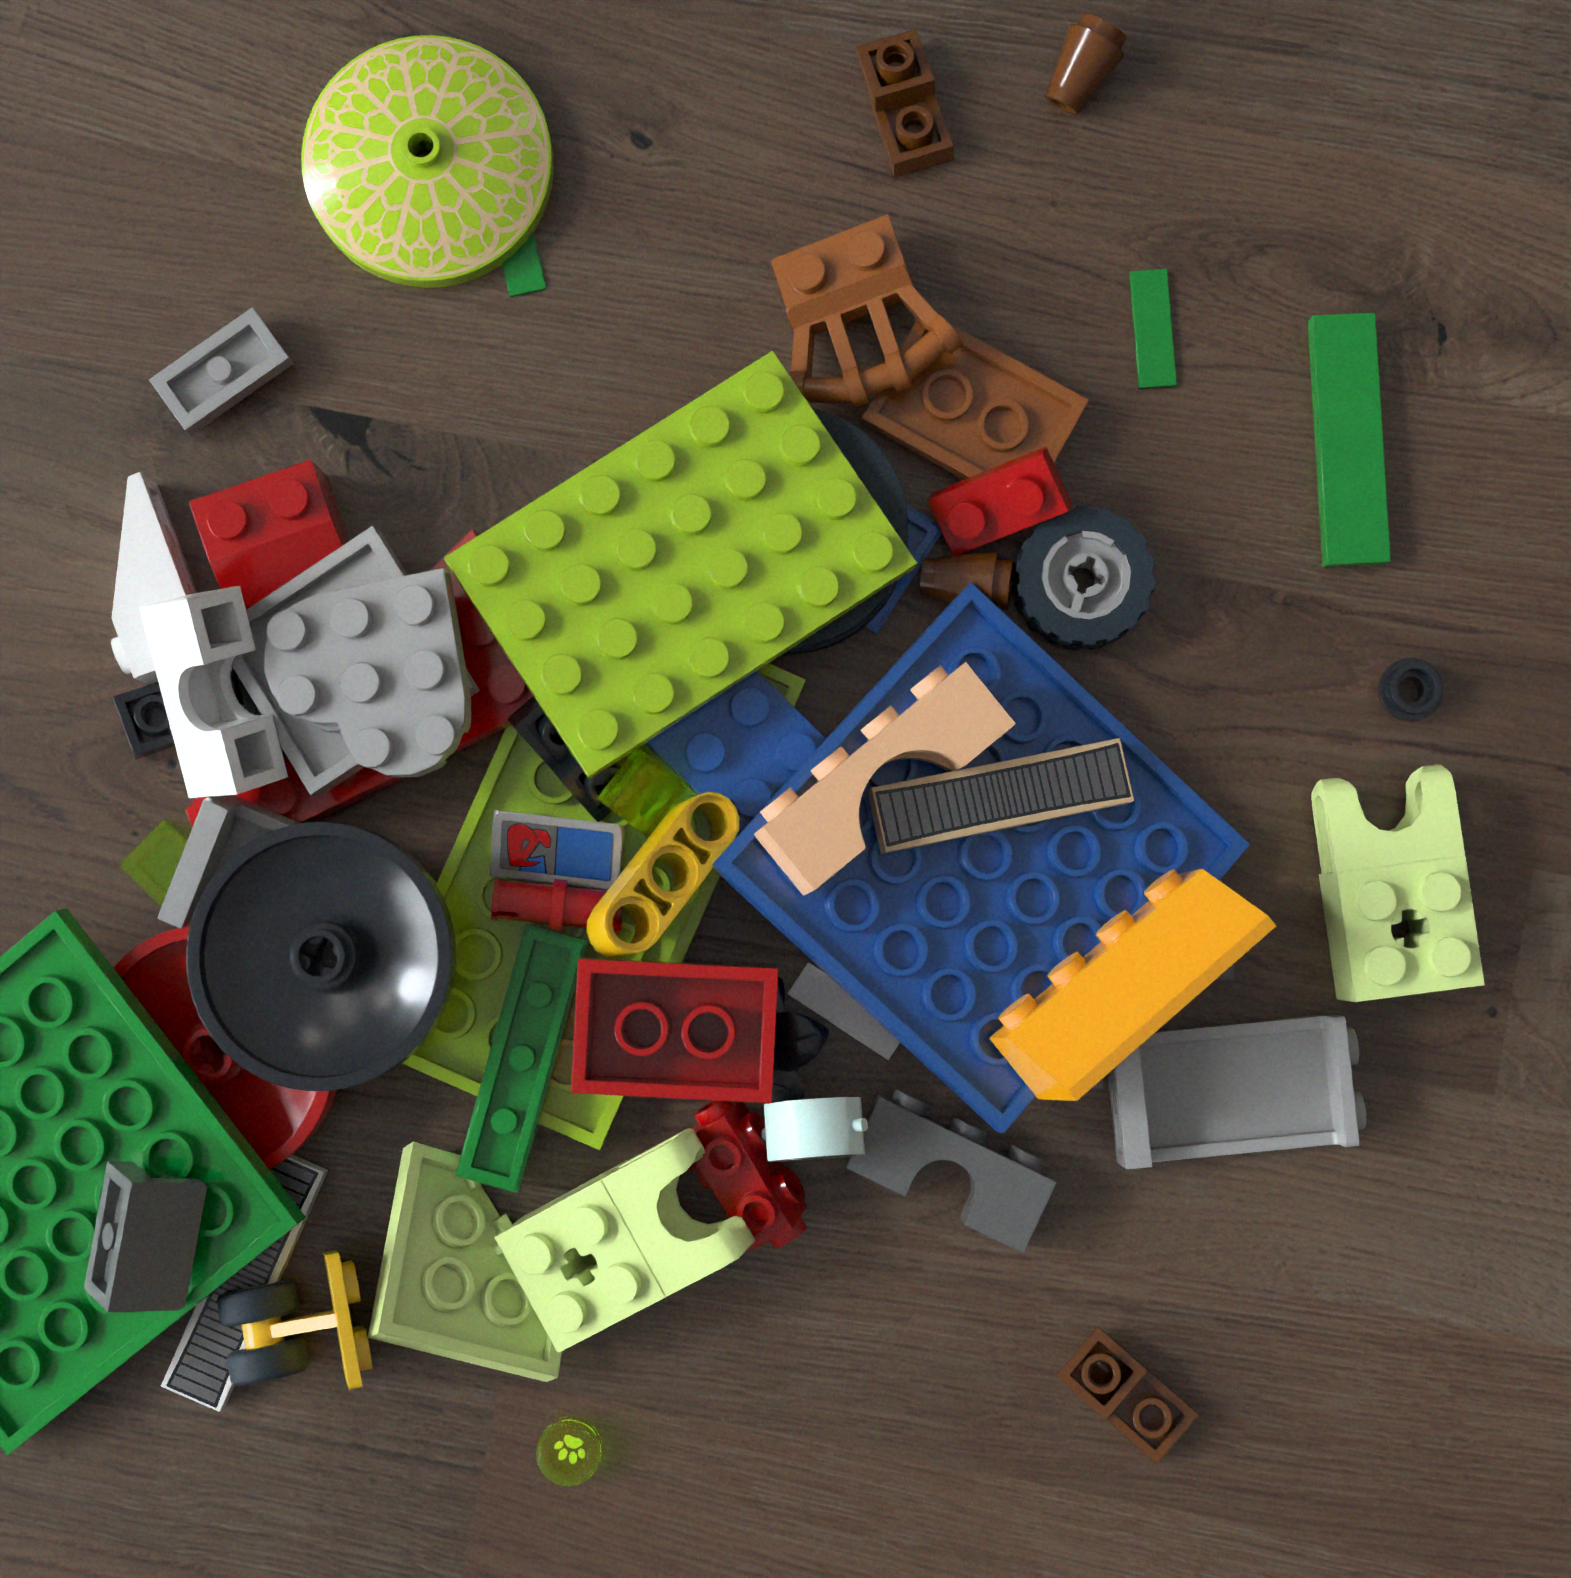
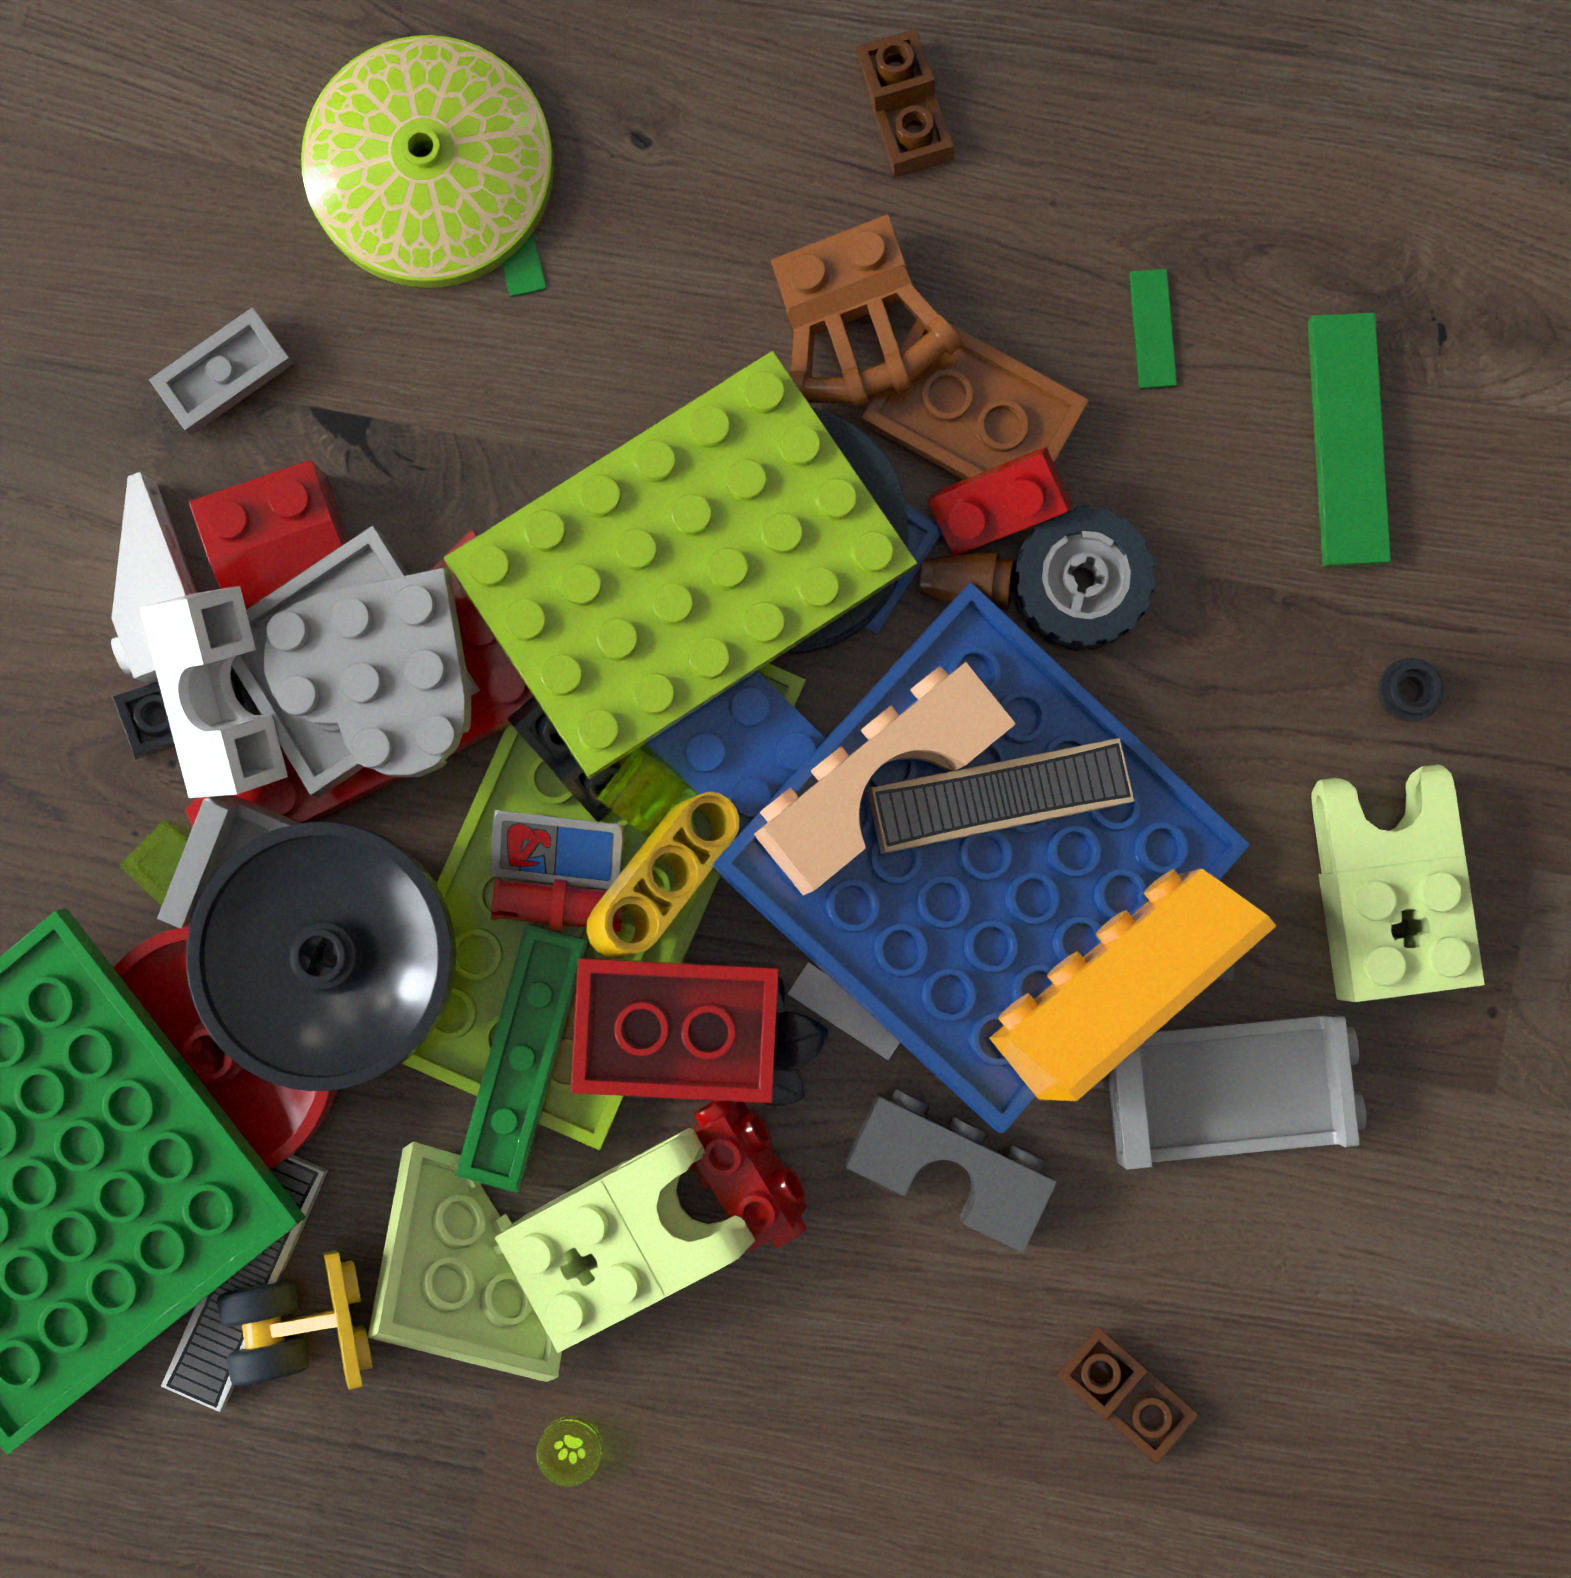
dark grey panel [84,1161,207,1313] -> none
light aqua piece [762,1097,868,1162] -> none
reddish brown cone [1045,13,1127,115] -> none

